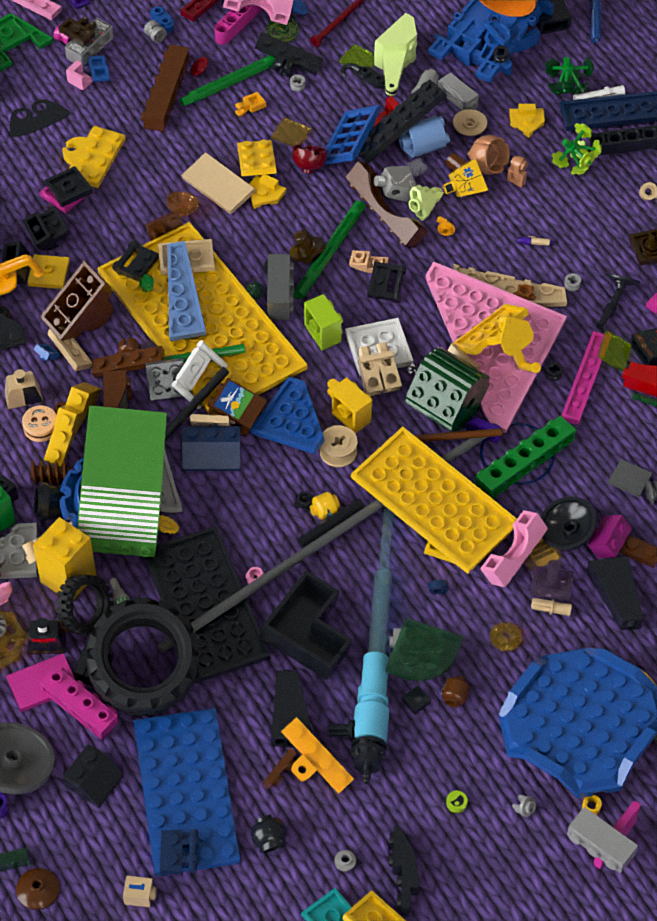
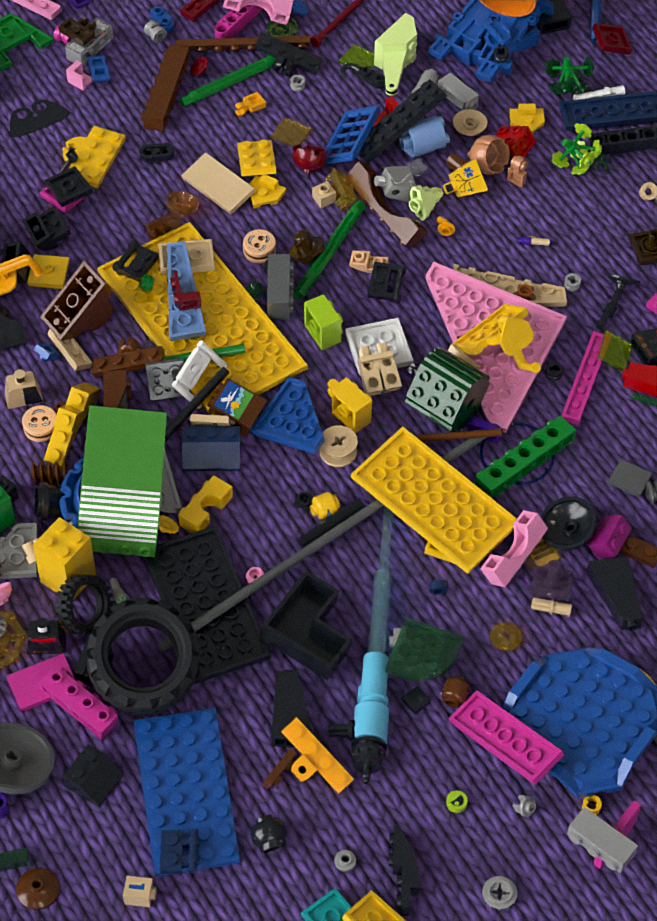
none -> black hand [60,149,78,172]
none -> black plate [139,143,174,162]
none -> dark red bracket [170,270,201,311]
none -> reddish brown plate [176,36,310,53]
none -> yellow arch [178,475,233,533]
none -> light nougat head [243,229,276,264]
none -> tan plate [312,181,336,208]
none -> clear yellow hinge [325,168,357,211]
none -> dark pink plate [448,690,564,785]
none -> light grey gear [482,876,517,911]
none -> red bracket [495,125,536,158]
none -> dark red plate [592,23,633,55]
none -> clear green plate [593,154,610,171]

